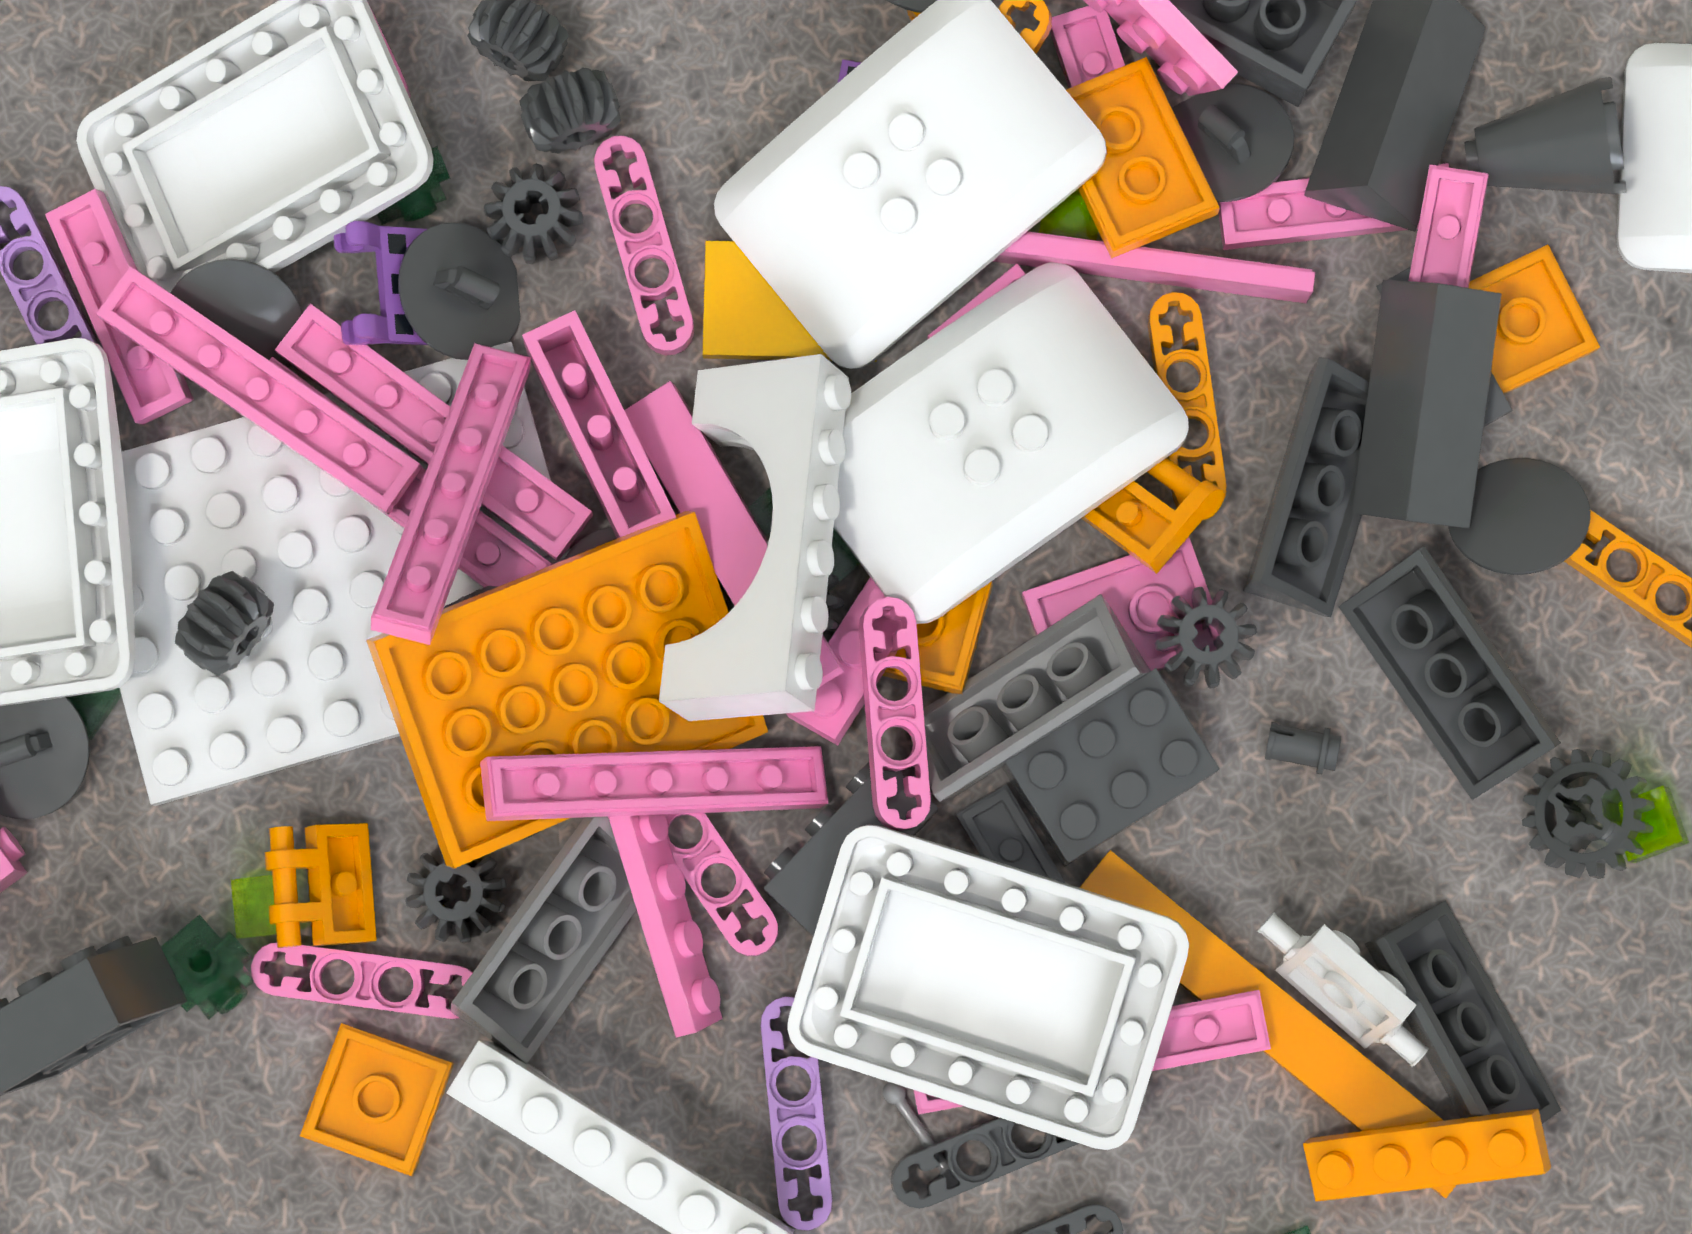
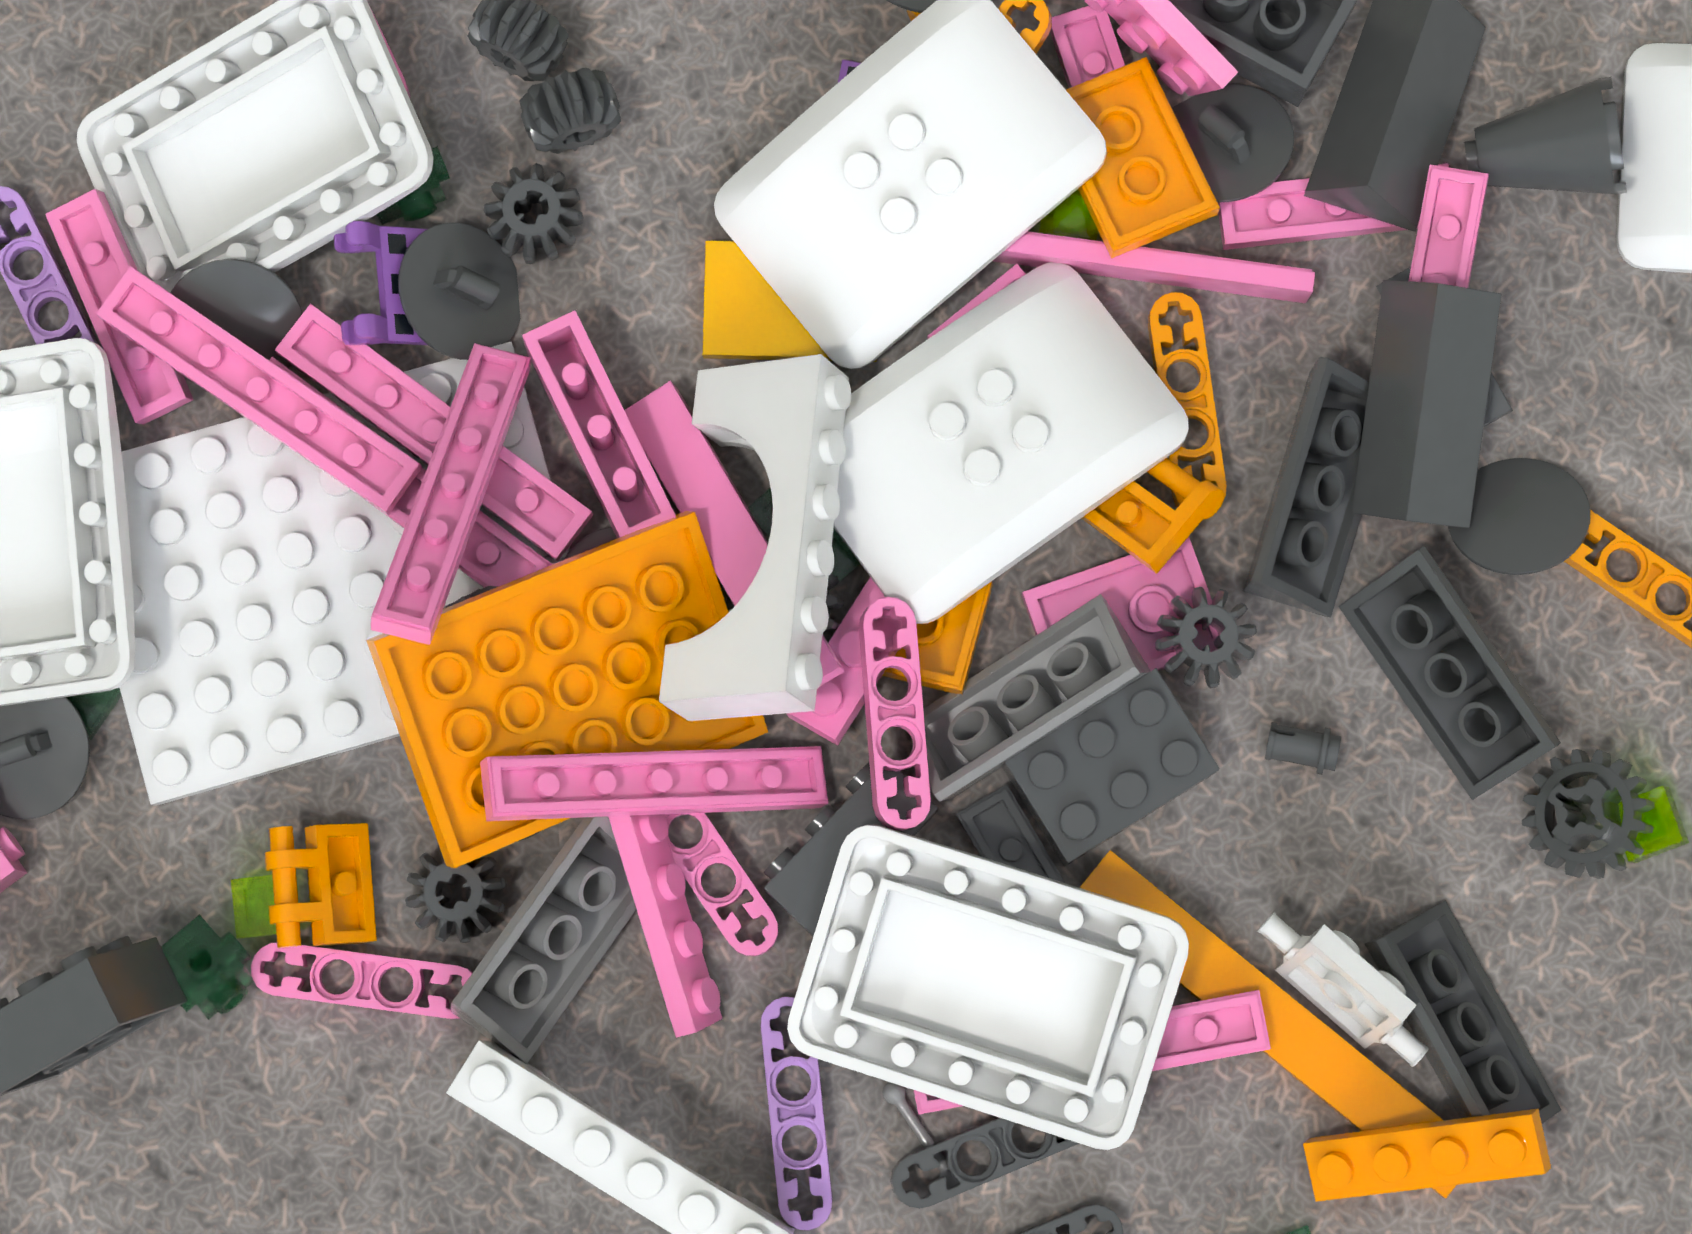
dark grey gear [175,571,274,676] -> none
light orange tile [300,1023,454,1176] -> none
bright pink beam [594,136,694,356] -> none
light orange tile [1469,245,1600,394] -> none

